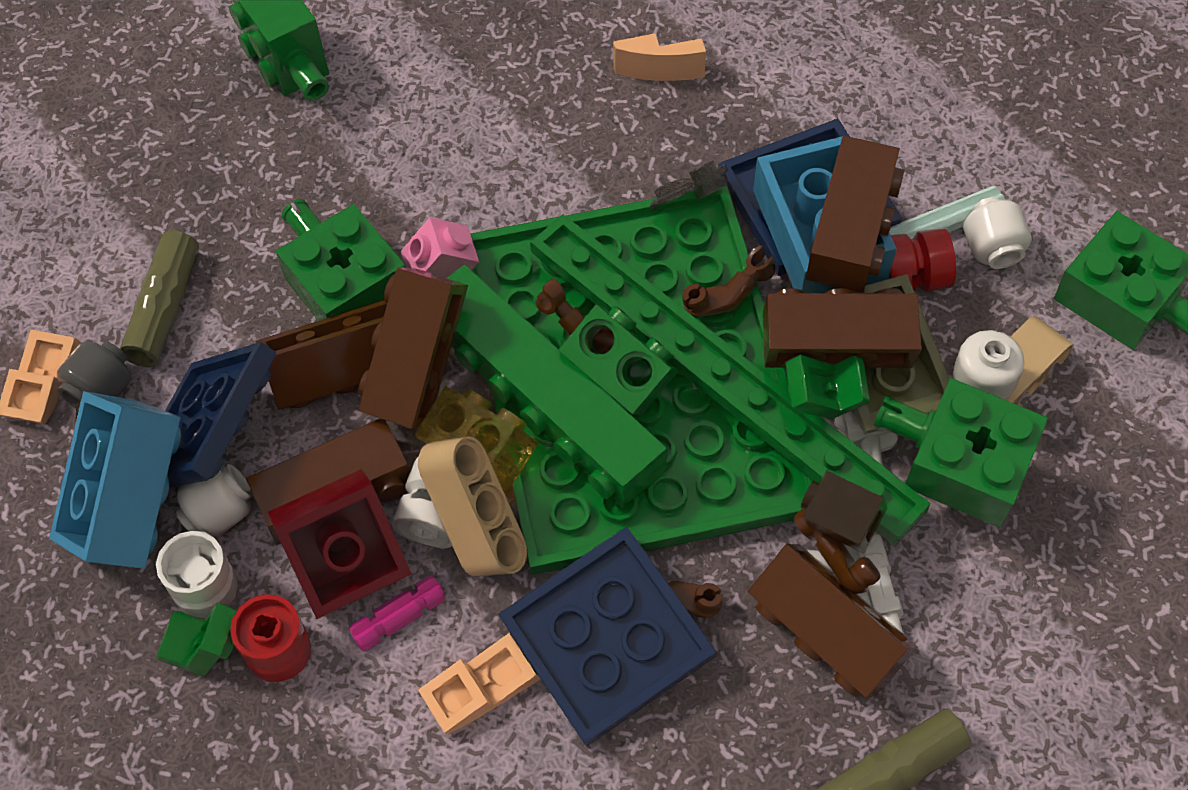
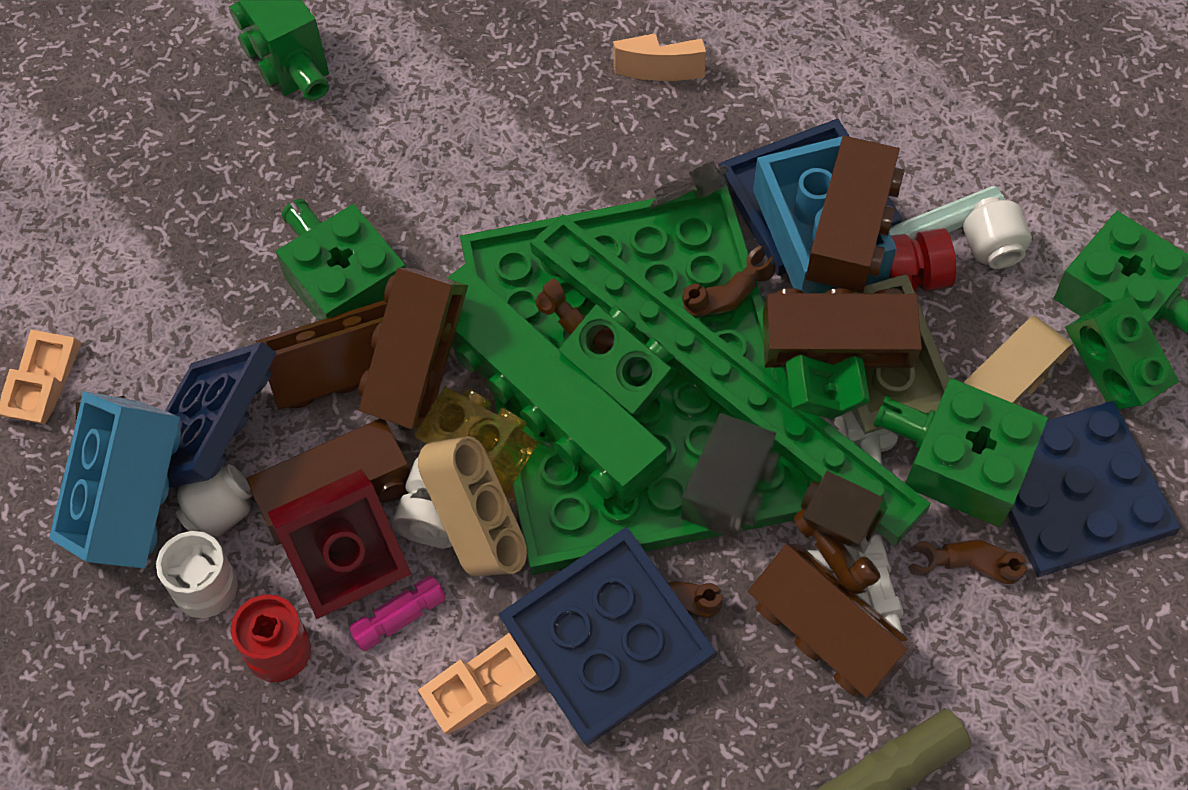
dark grey head [57,341,131,408] -> none
olive axle [119,230,199,367] -> none
green bracket [156,602,237,677] -> none
bright pink brick [400,217,479,278] -> none
white head [953,330,1025,400] -> none
none -> clear smoke brick [681,412,781,540]
none -> reddish brown arm [908,539,1027,584]
none -> dark blue plate [1008,401,1181,578]
none -> green brick [1065,295,1180,410]

